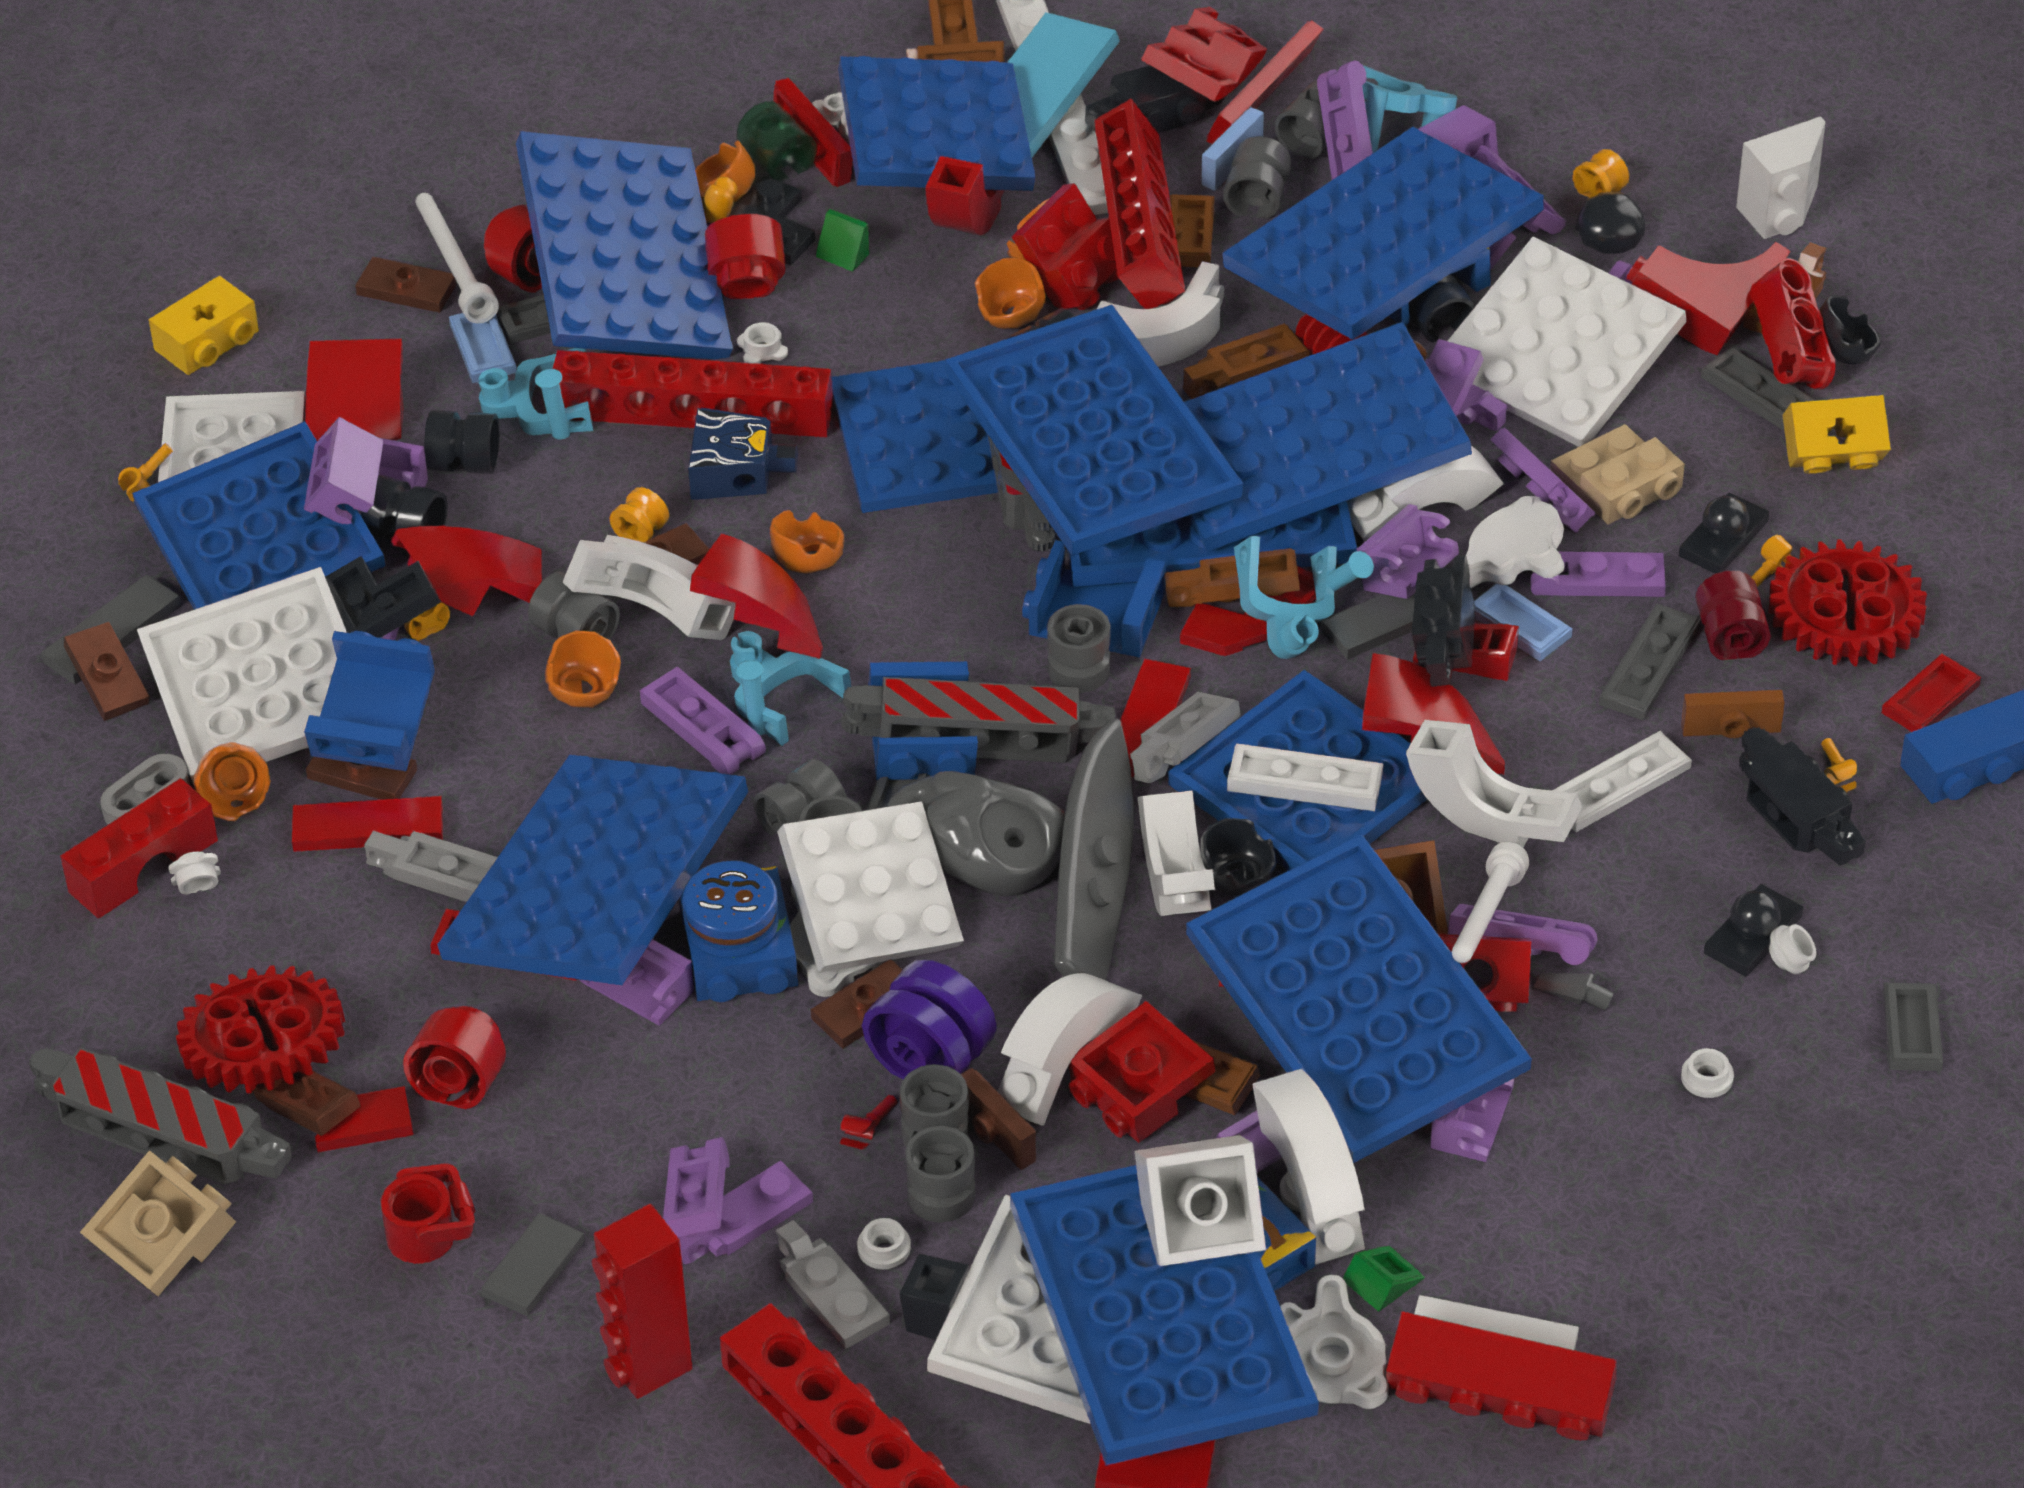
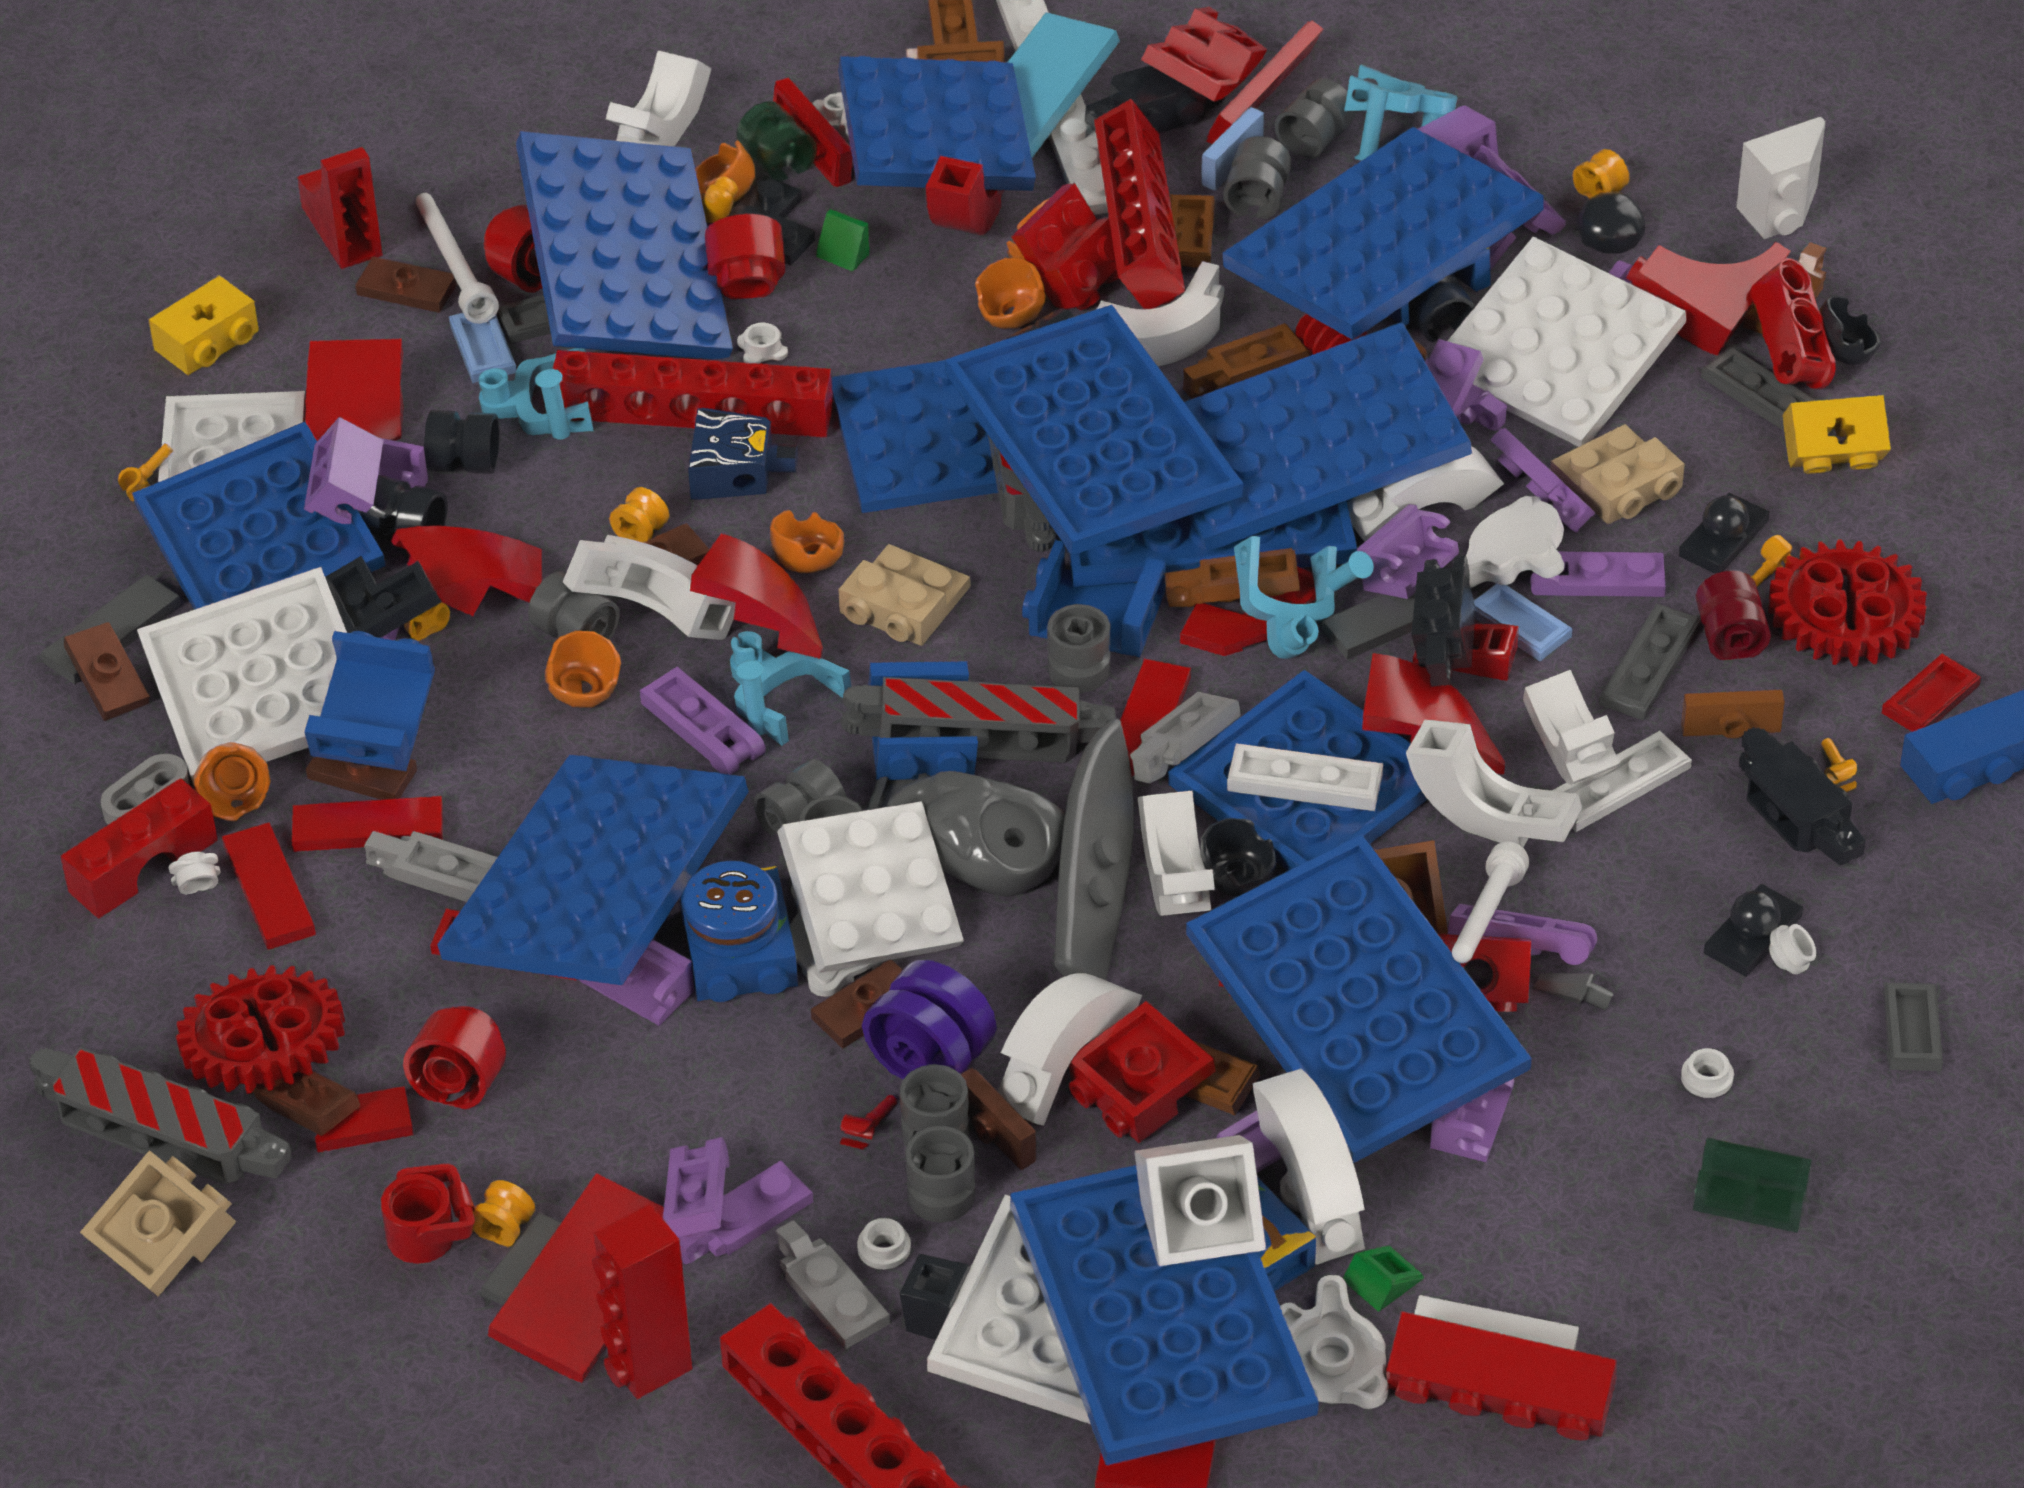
medium lavender plate [1317,60,1372,180] -> none
none -> red tile [222,822,316,950]
none -> red arch [297,147,383,270]
none -> light orange wheel [473,1180,535,1247]
none -> red tile [488,1173,664,1383]
none -> white arch [606,50,711,147]
none -> tan plate [839,544,971,646]
none -> white arch [1523,670,1620,785]
none -> clear green hinge [1693,1137,1812,1233]

